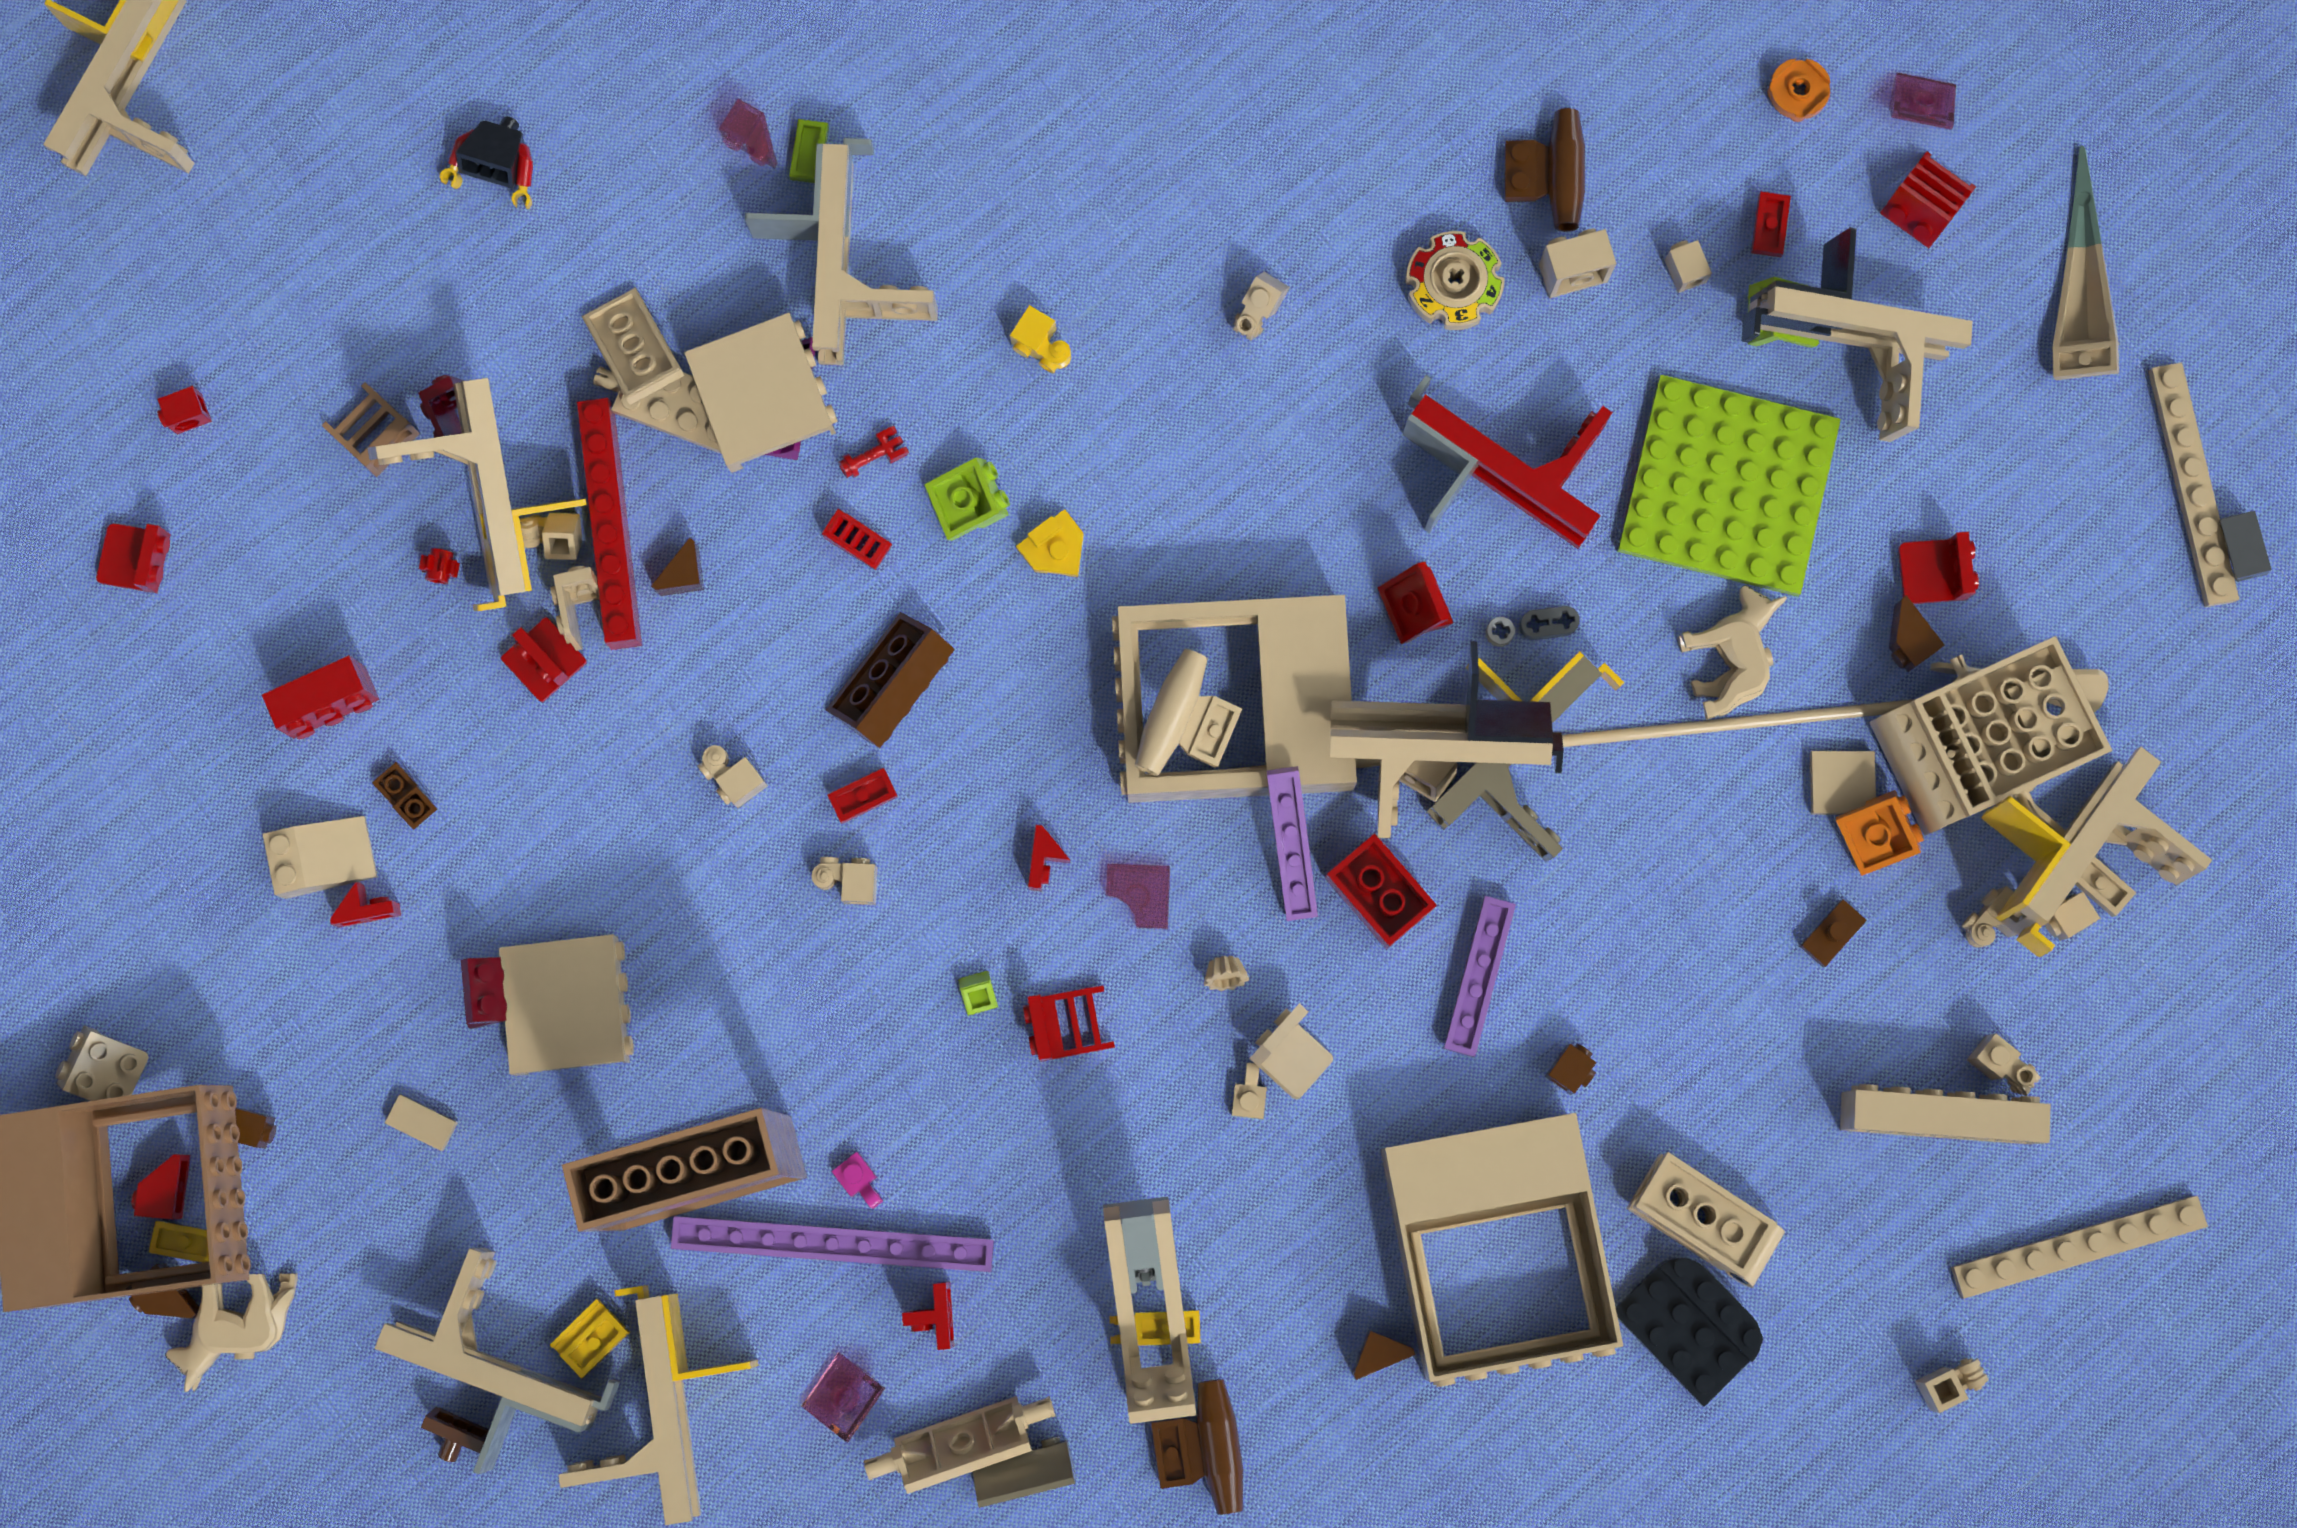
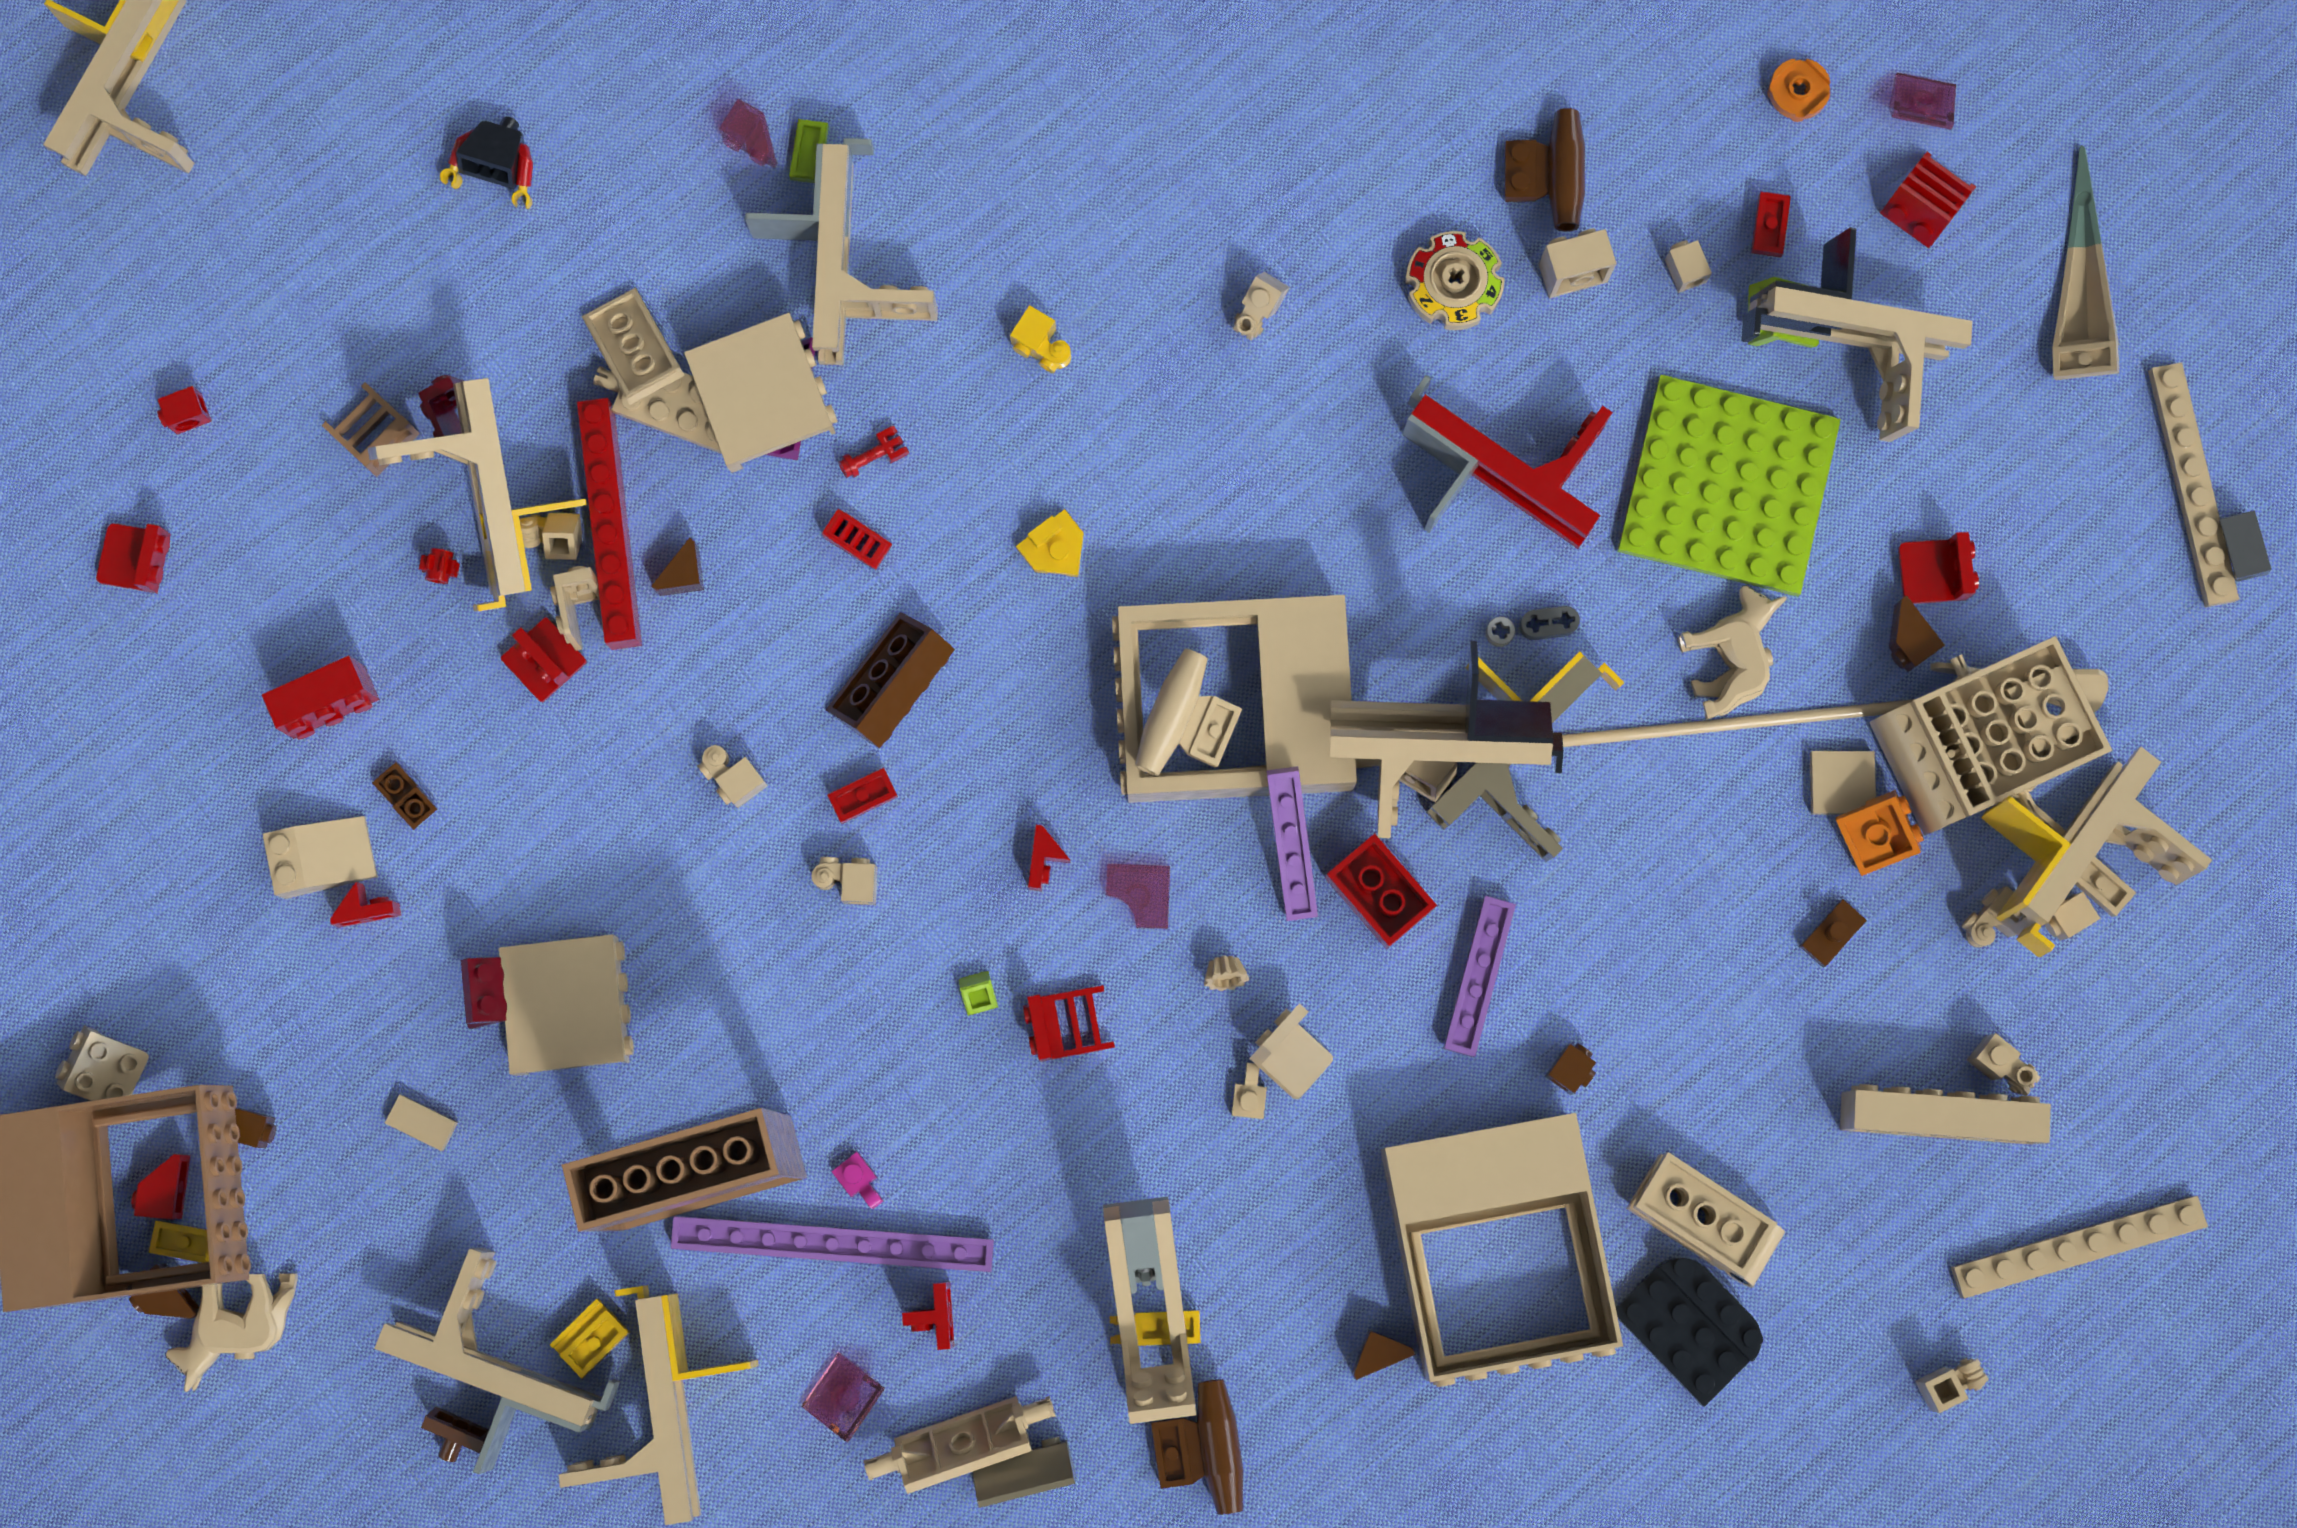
lime plate [924,457,1010,541] -> none
red bracket [1377,561,1454,644] -> none

